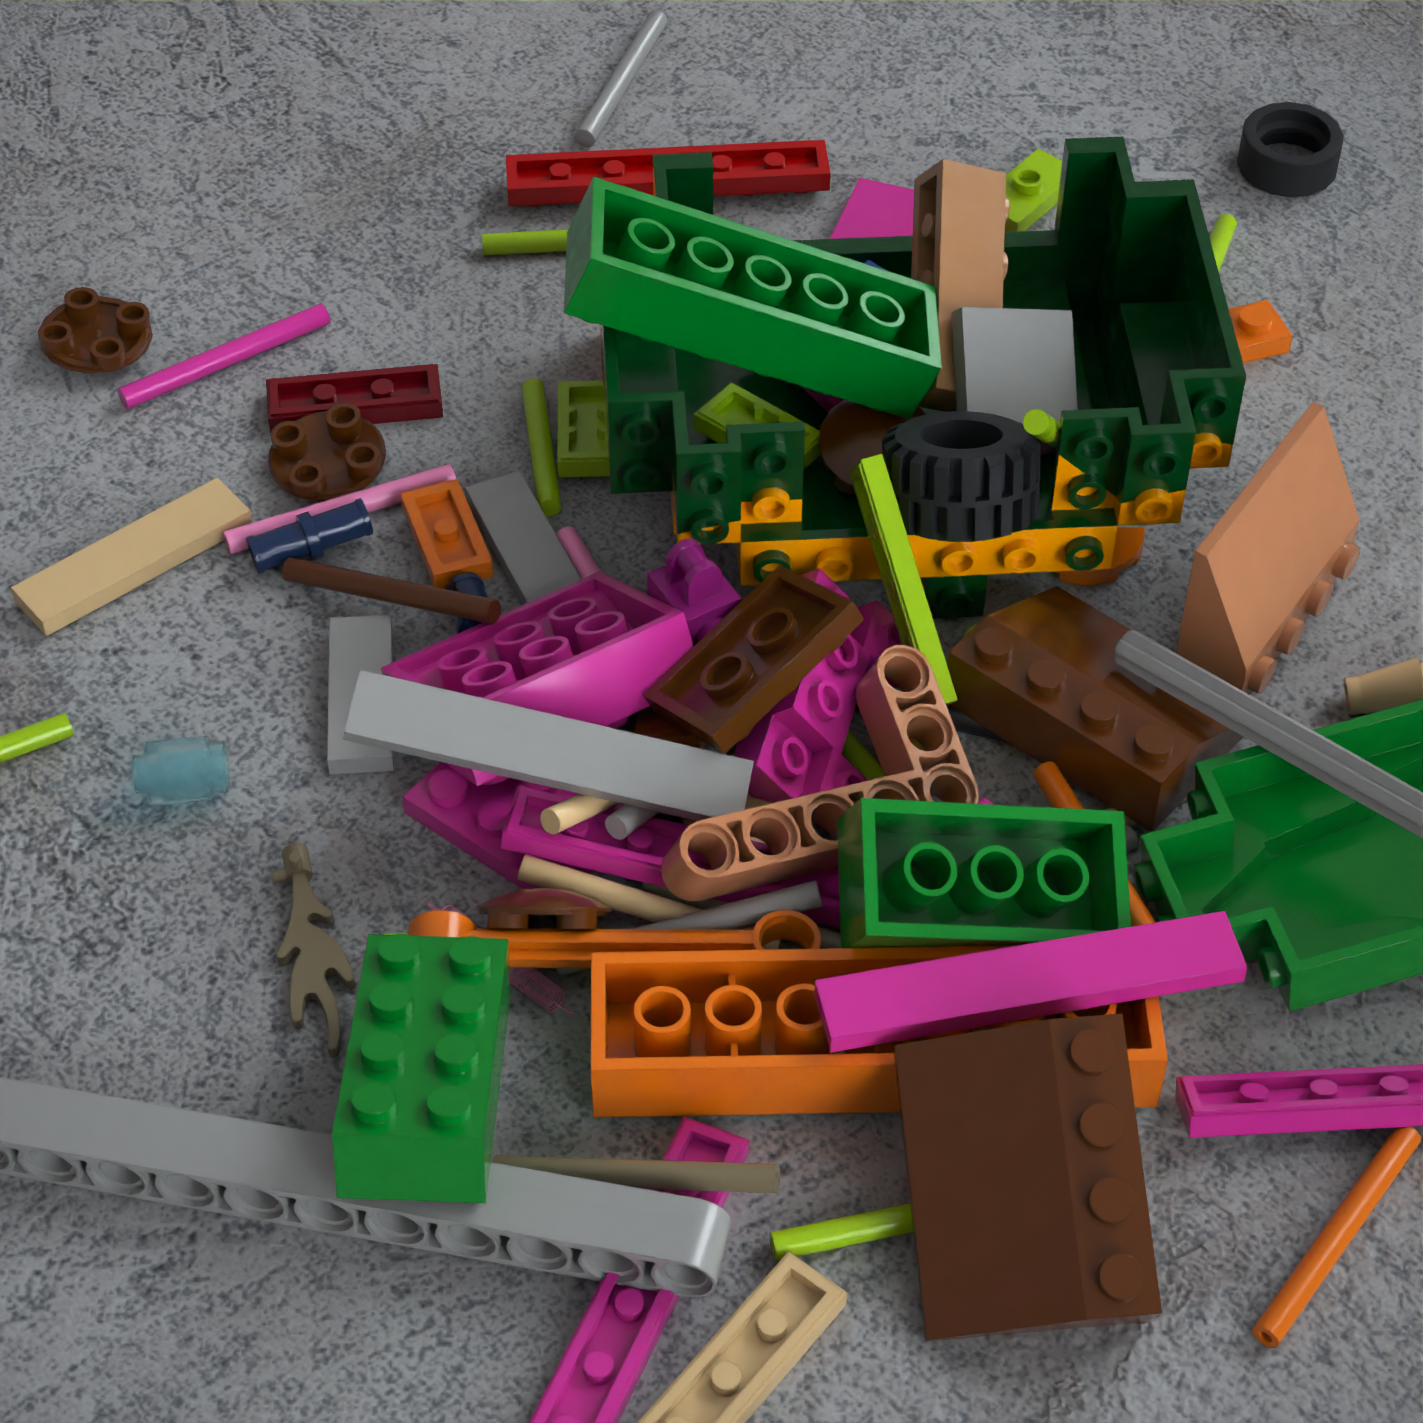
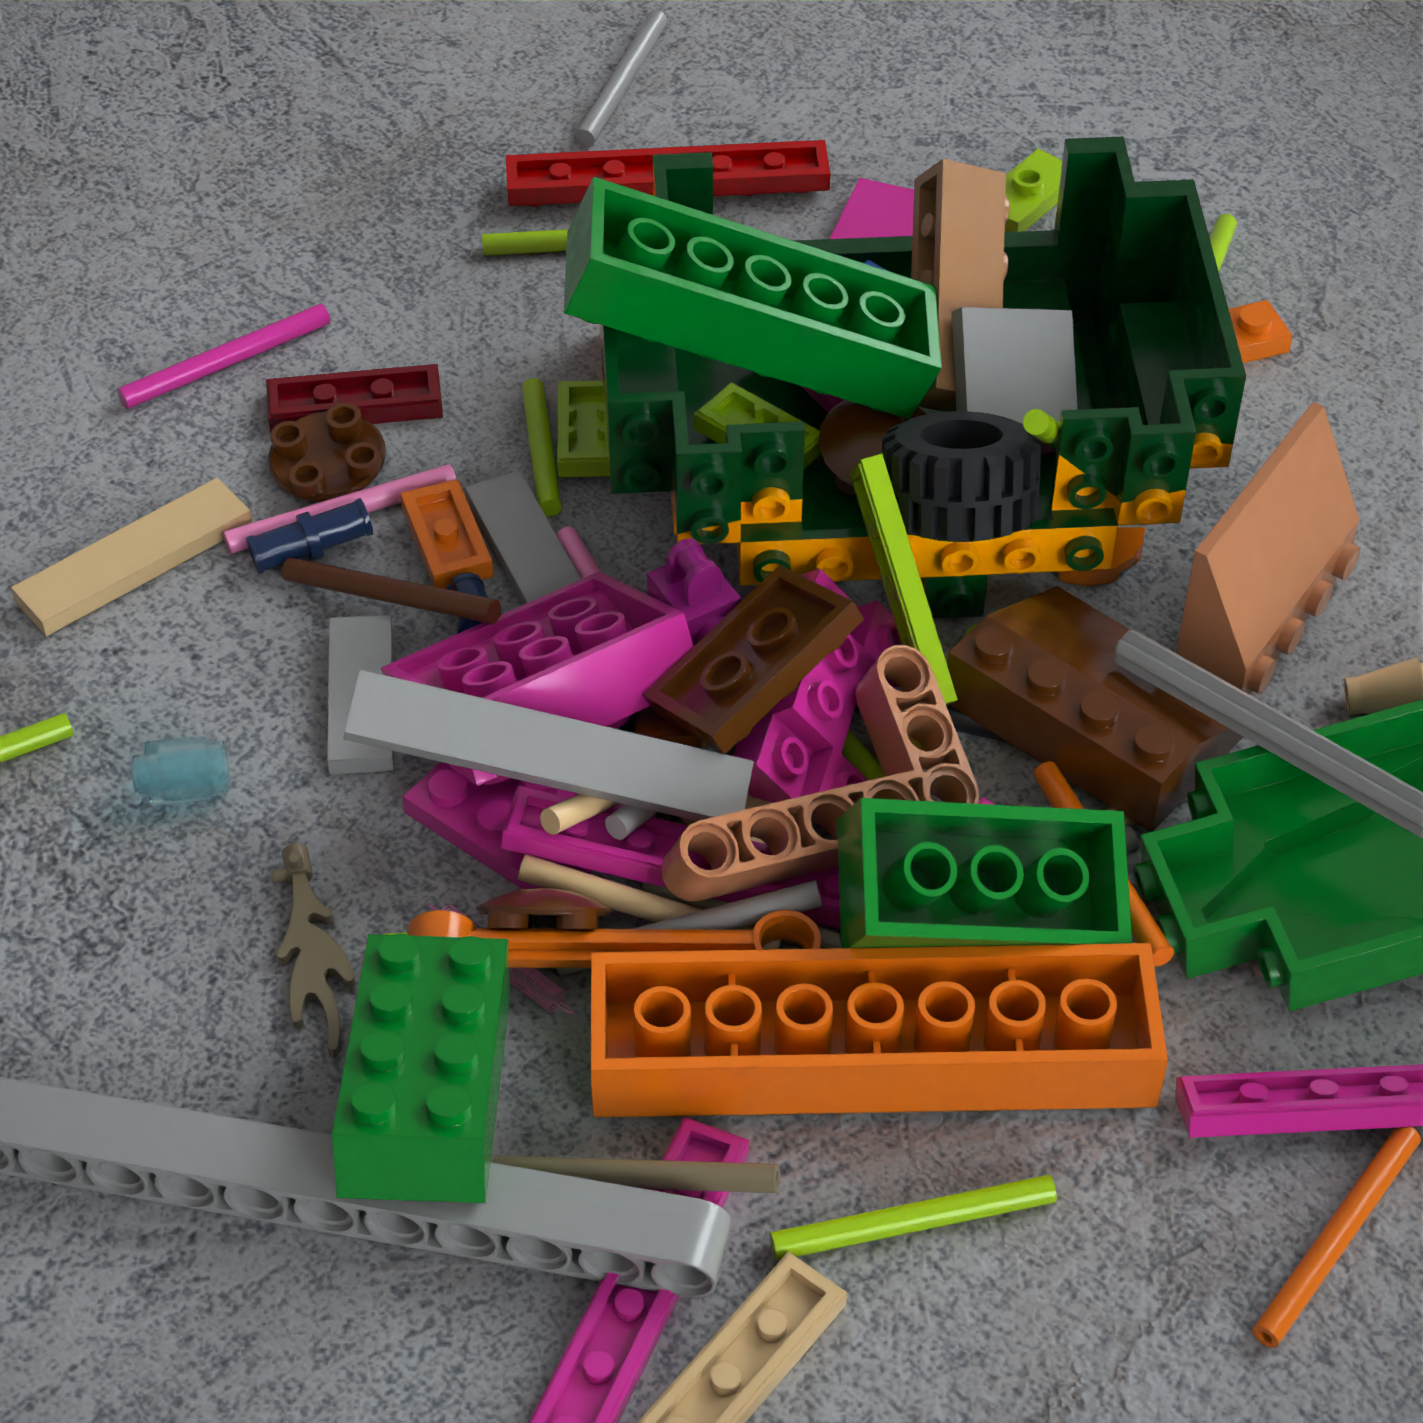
reddish brown dish [38,287,153,374] -> none
dark pink tile [814,911,1247,1053] -> none
reddish brown slope [893,1013,1162,1342] -> none
black tyre [1237,102,1344,197] -> none

